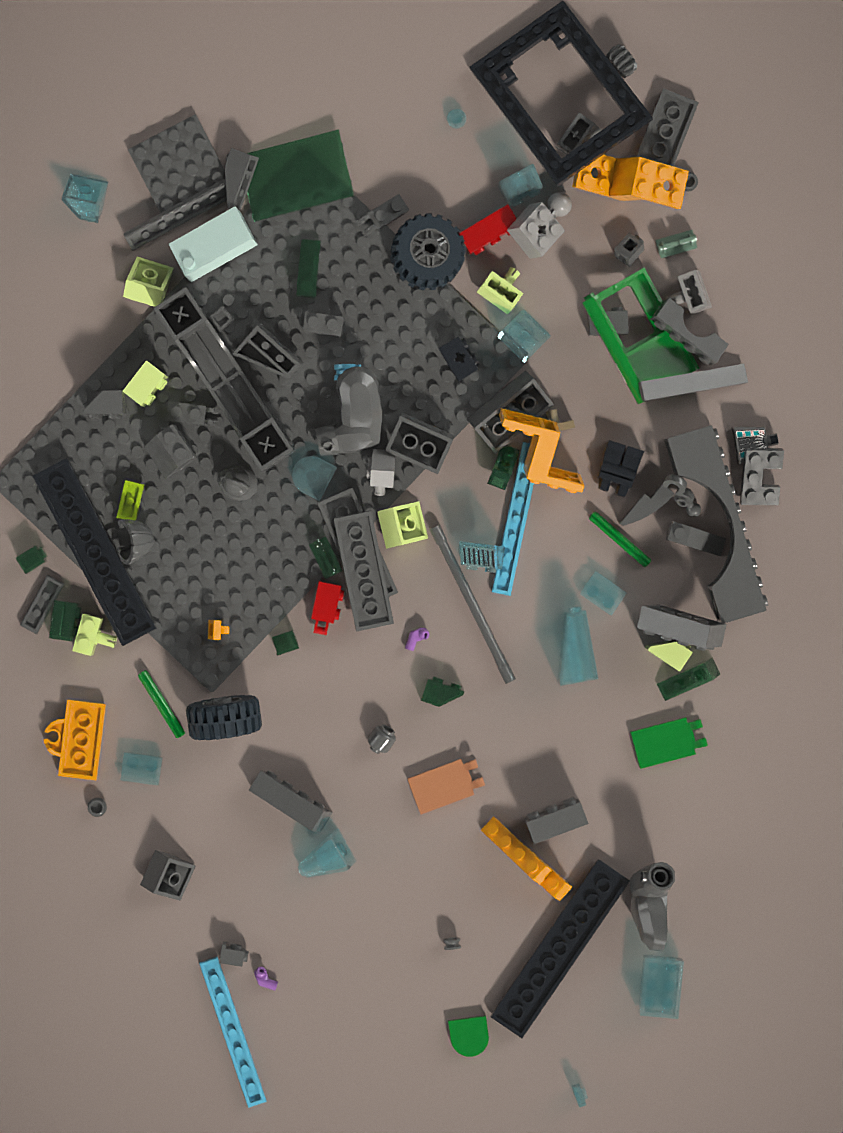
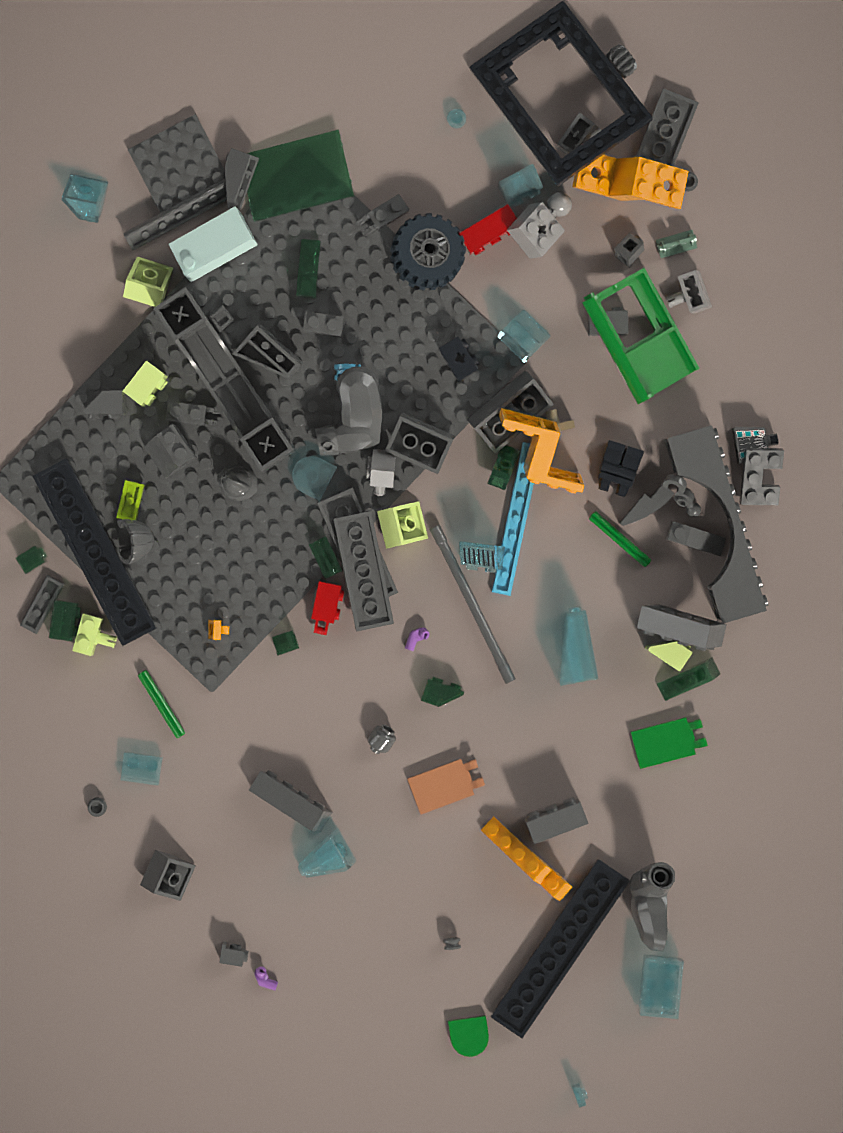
light orange plate [43,699,106,780] -> none
black wheel [186,695,262,740] -> none
medium azure tile [199,956,267,1108] -> none
yellowish green brick [477,267,523,314] -> none
clear light blue plate [580,571,627,616] -> none
tile [638,364,748,402] -> none
dark grey arch [651,298,729,365] -> none

